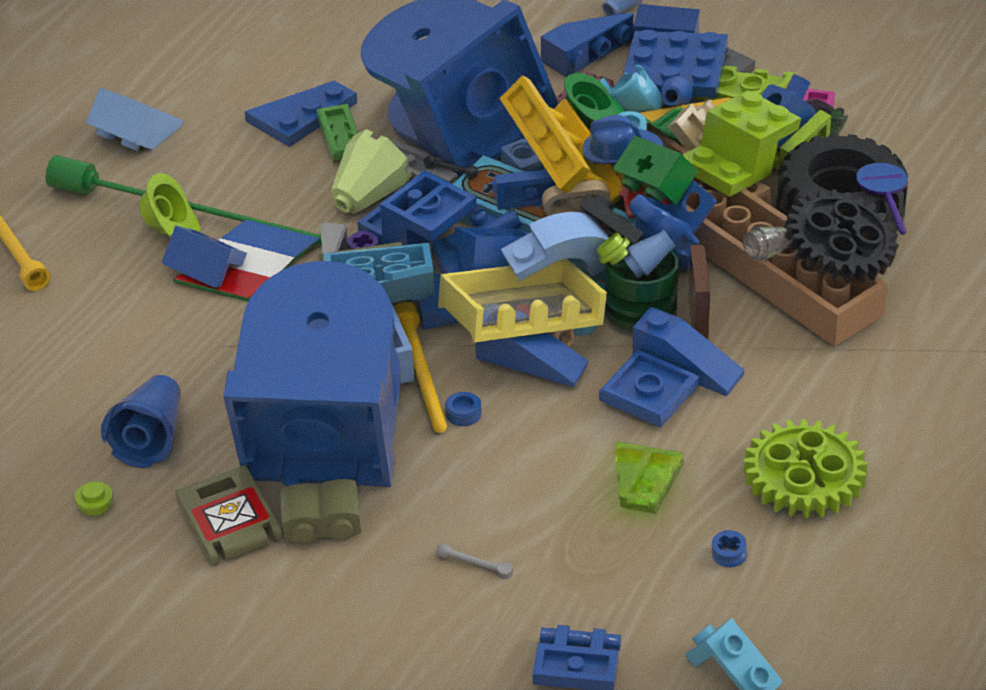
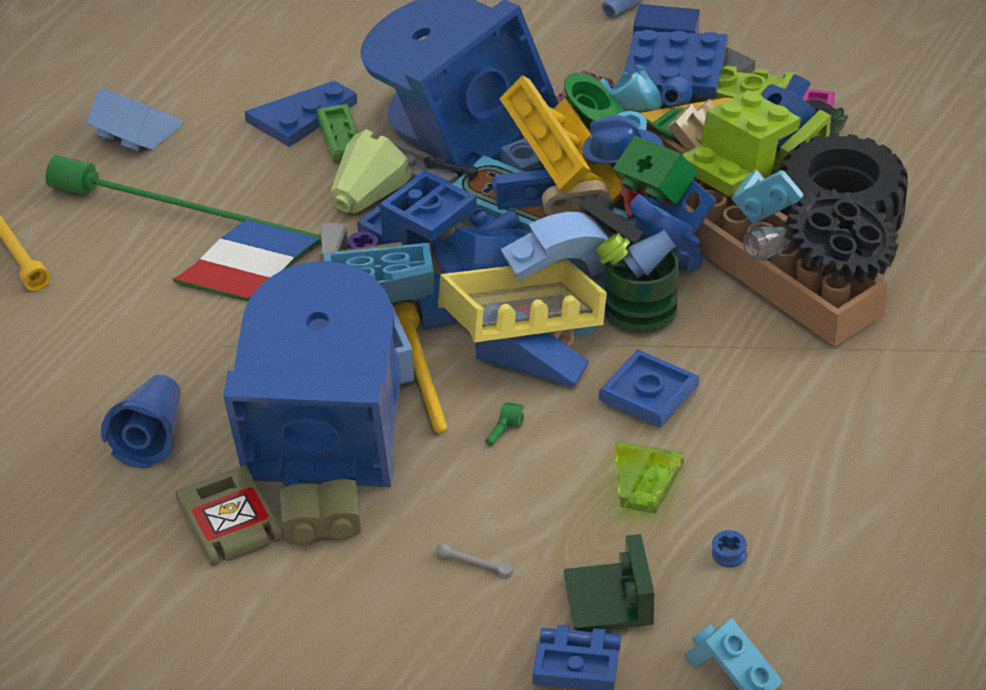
lime plate [75,481,113,516] -> none
lime piece [139,173,201,237] -> none
blue panel [162,225,247,288] -> none
blue tile [445,392,482,426] -> none
blue slope [540,12,634,77] -> none
blue slope [633,307,744,396] -> none
reddish brown tile [688,245,710,339] -> none
lime gear [743,418,868,519] -> none
blue piece [856,163,908,235] -> none
none -> green hand [485,402,524,446]
none -> dark green bracket [564,534,654,632]
none -> medium azure bracket [732,170,803,224]

